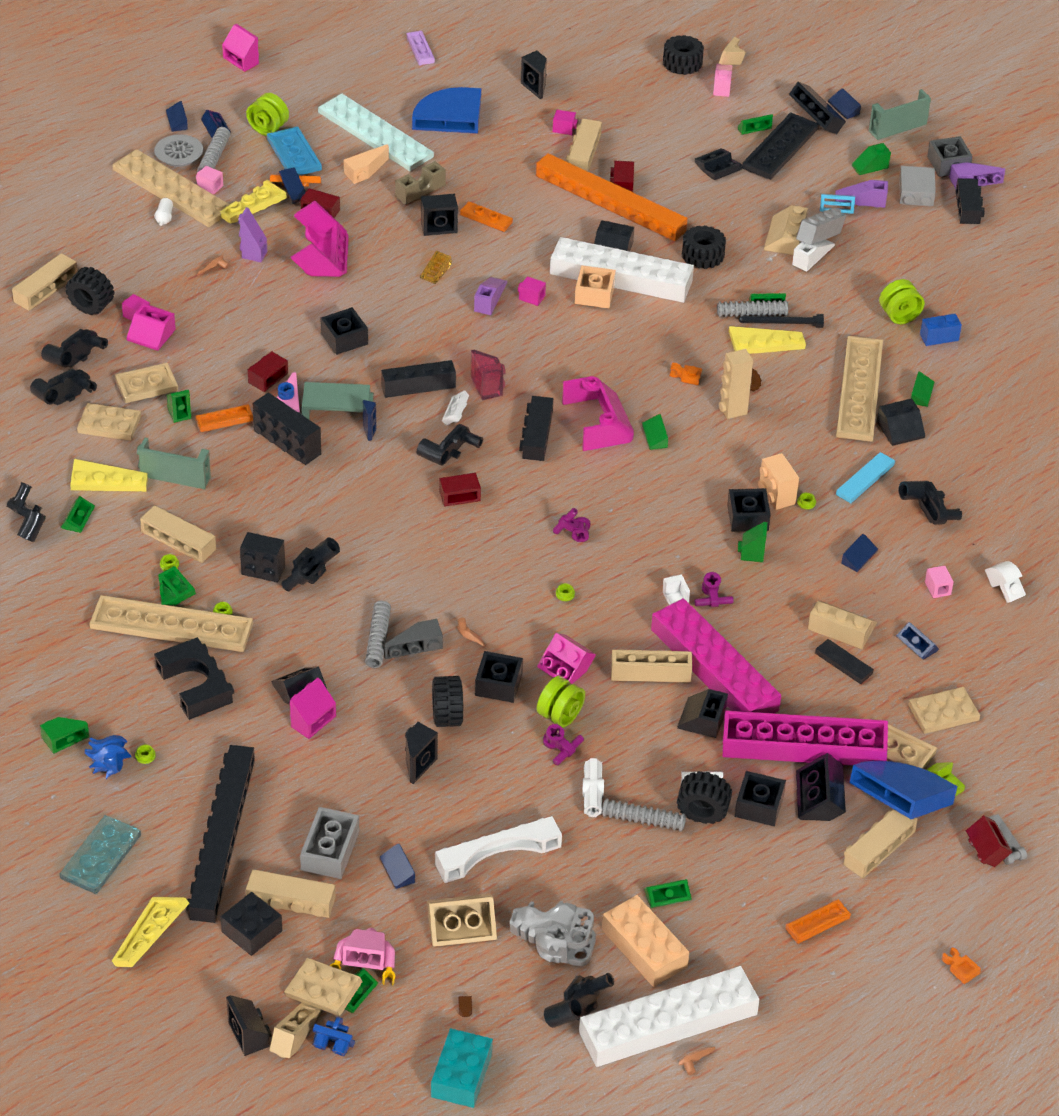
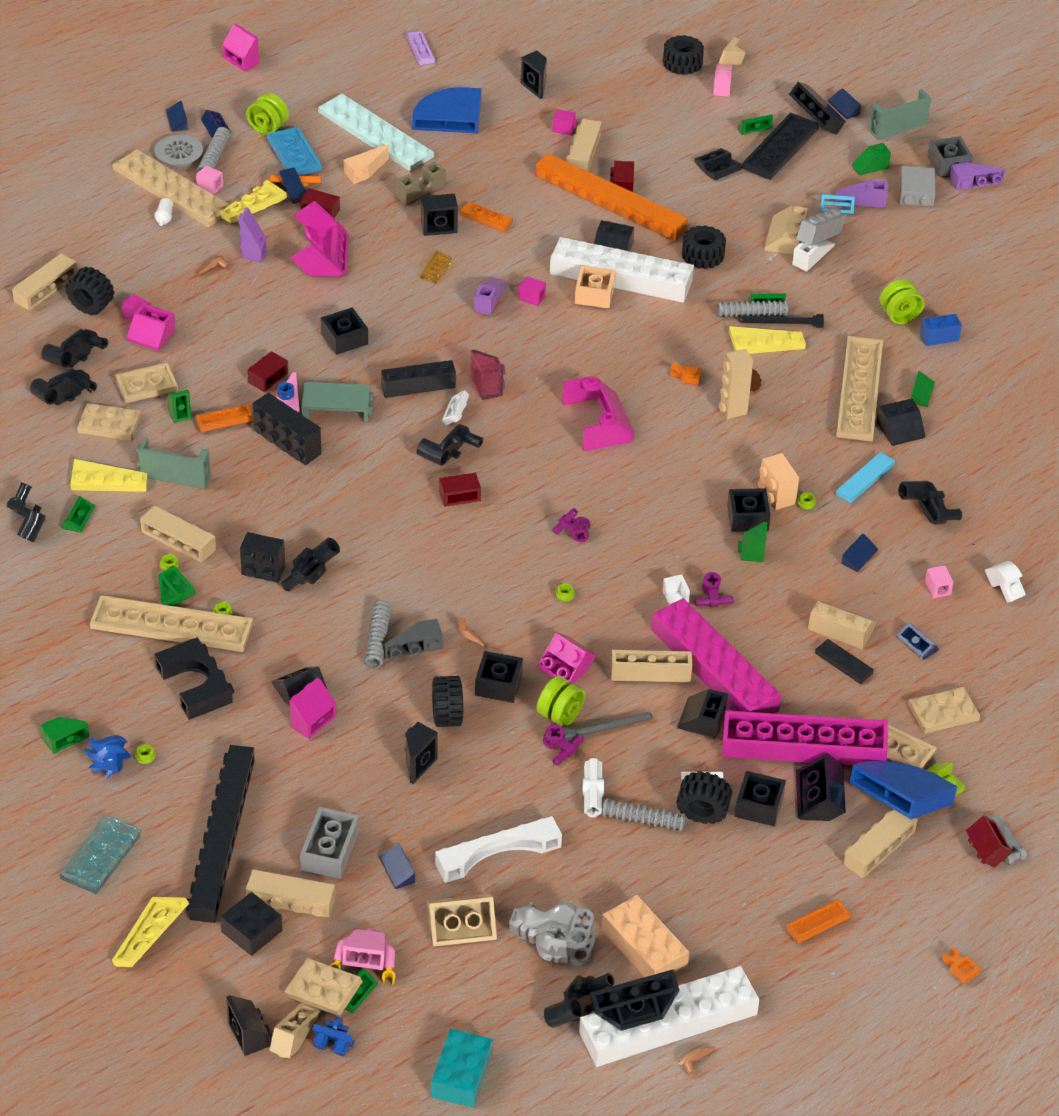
dark blue slope [363,400,377,441] -> none
reddish brown piece [458,996,472,1017] -> none
black brick [519,396,554,461] -> none
green slope [642,414,668,450] -> none
green slope [644,879,692,908] -> none
black brick [955,178,985,224] -> none
none -> dark grey piece [563,712,652,743]
none -> black wedge [590,969,680,1031]

